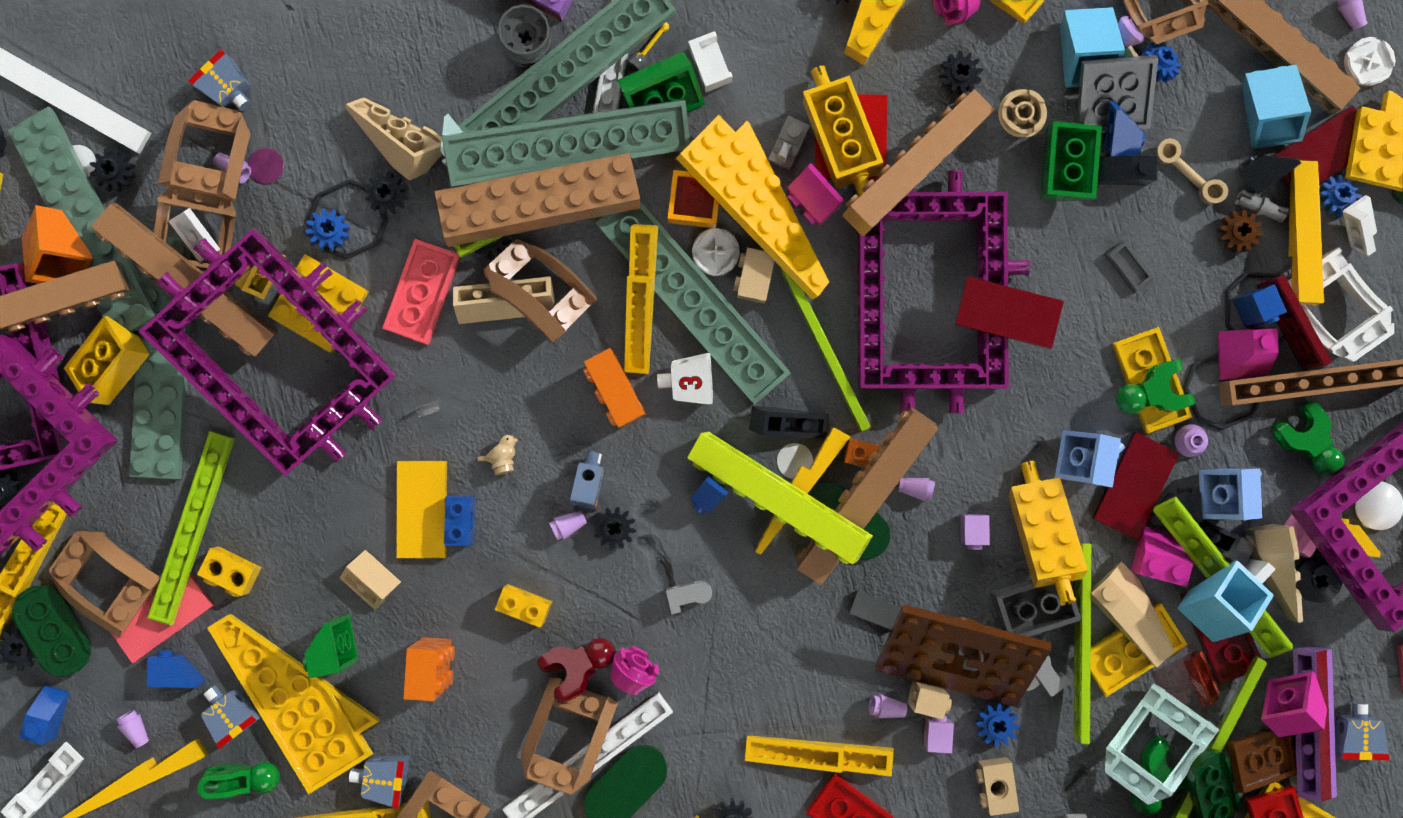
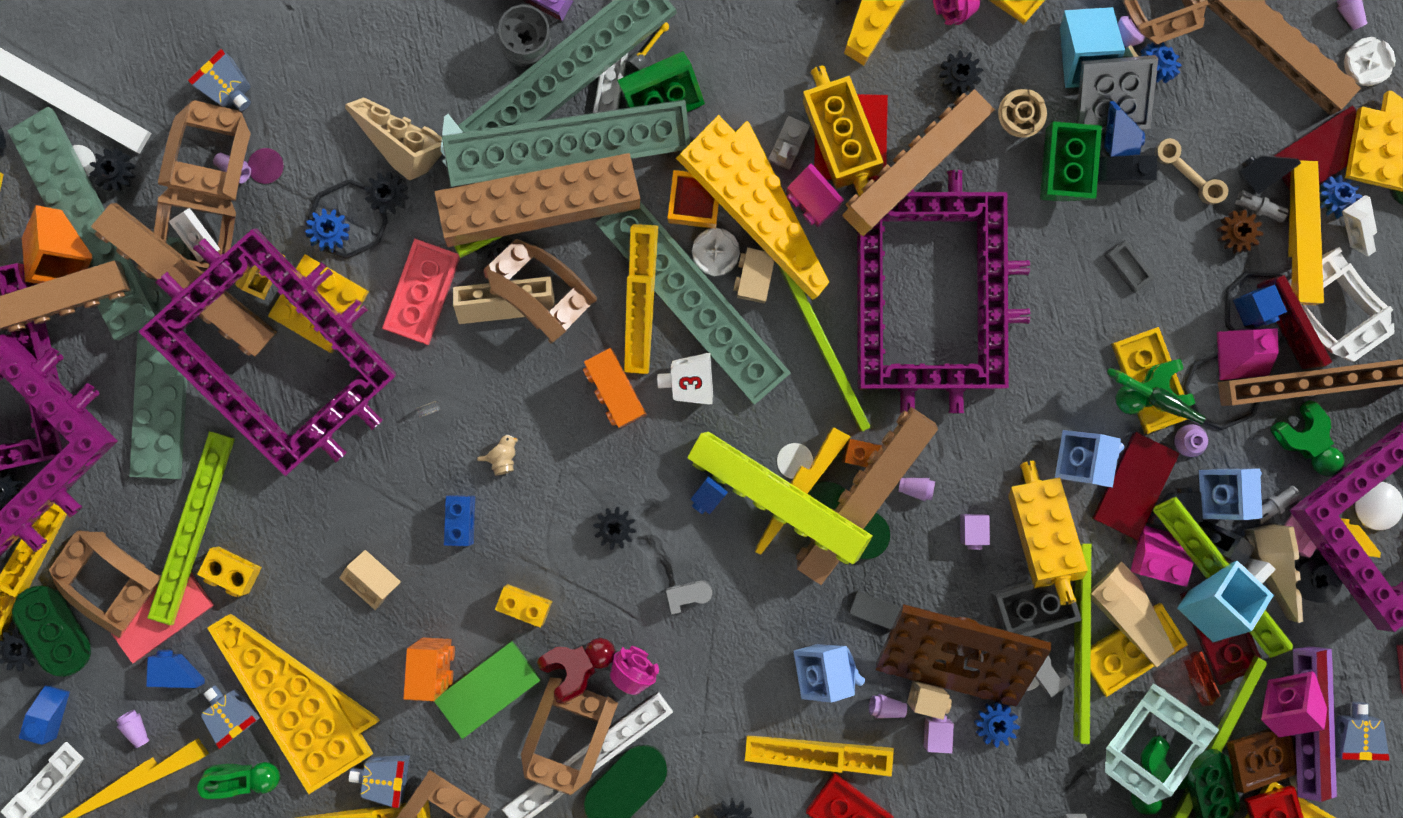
yellow slope [64,316,150,405] -> none
green slope [303,613,359,679] -> none
yellow tile [397,461,447,558] -> none
lavender cone [549,510,587,540] -> none
sand blue torso [570,451,604,510] -> none
white panel [688,31,733,93] -> none
black slope [749,406,829,438] -> none
dark red tile [954,276,1064,349] -> none
tan brick [975,757,1019,816] -> none
medium azure slope [1242,65,1311,149] -> none
none -> bright green tile [434,640,541,739]
none -> light blue piece [793,644,865,703]
none -> dark green piece [1107,368,1206,425]
none -> light grey pin [1254,485,1302,525]

